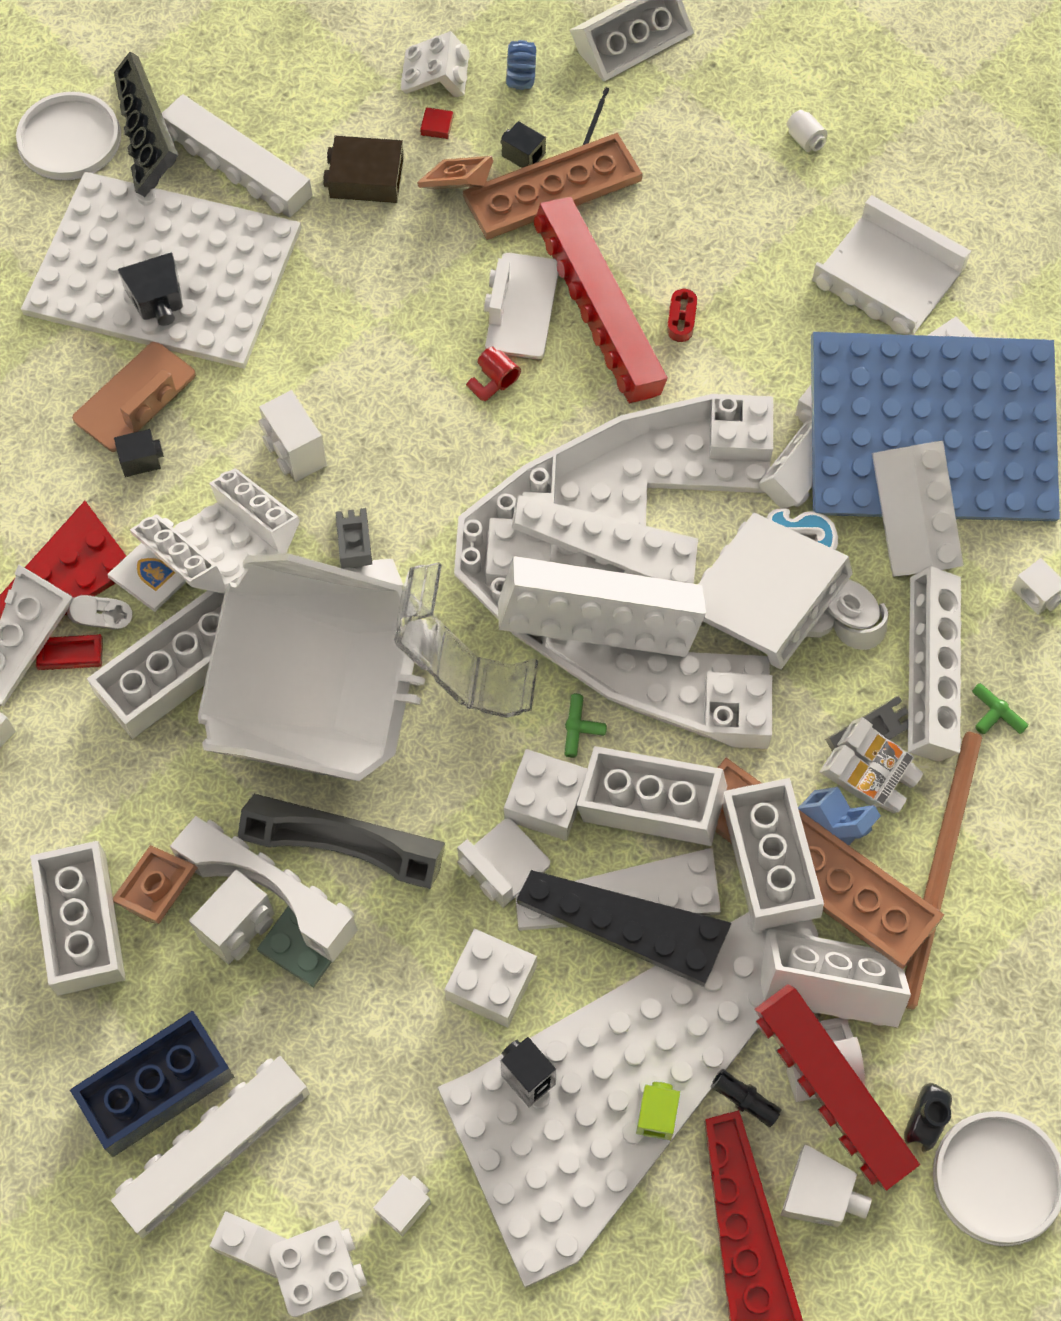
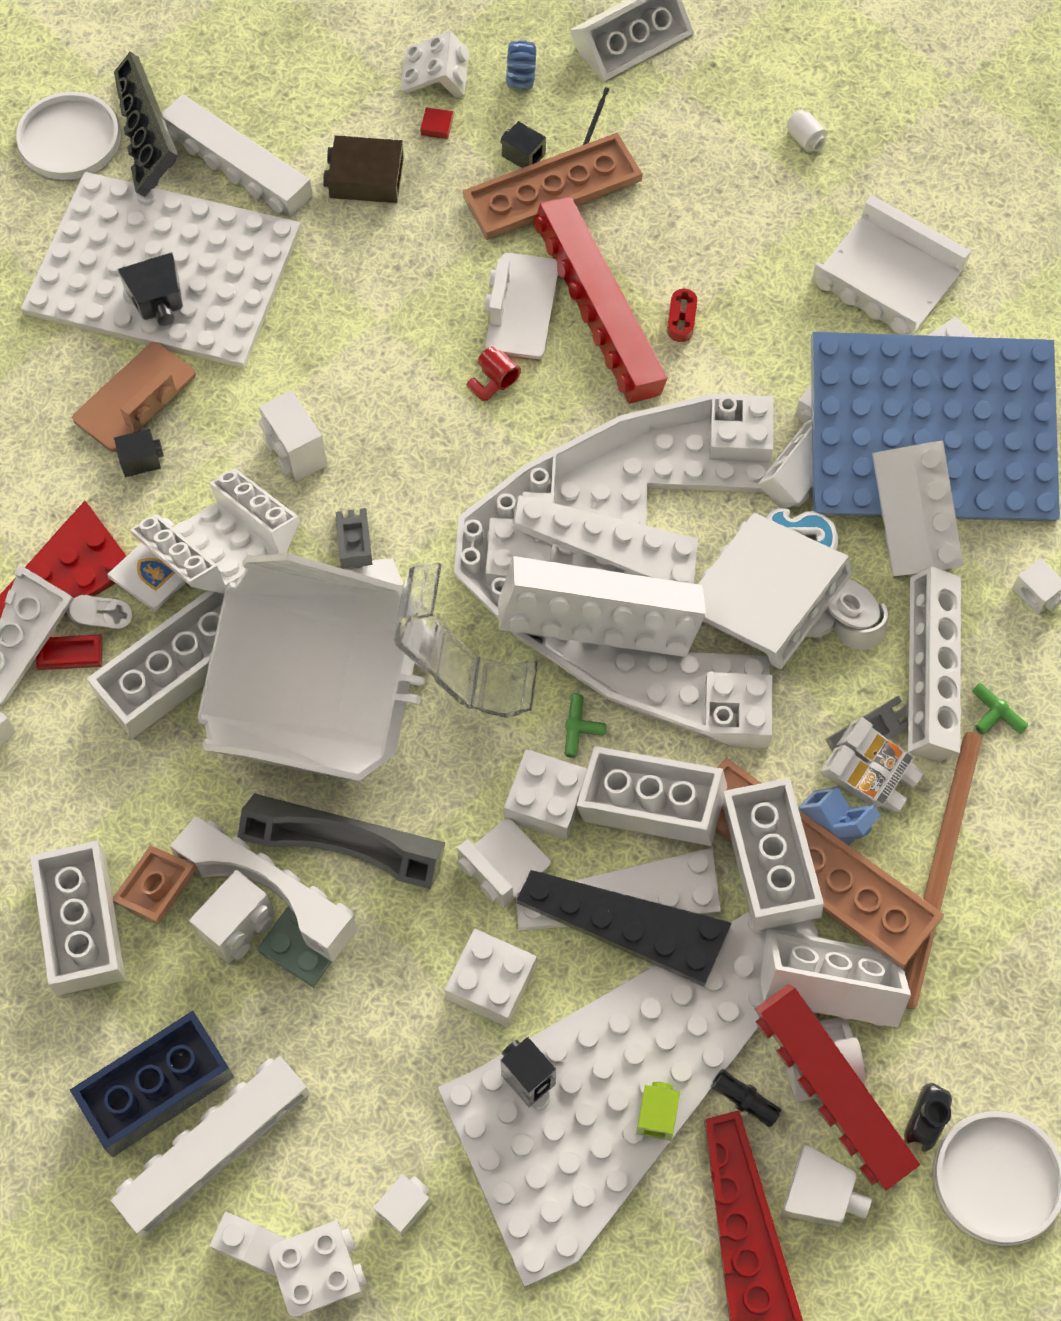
nougat slope [417,156,493,189] -> none

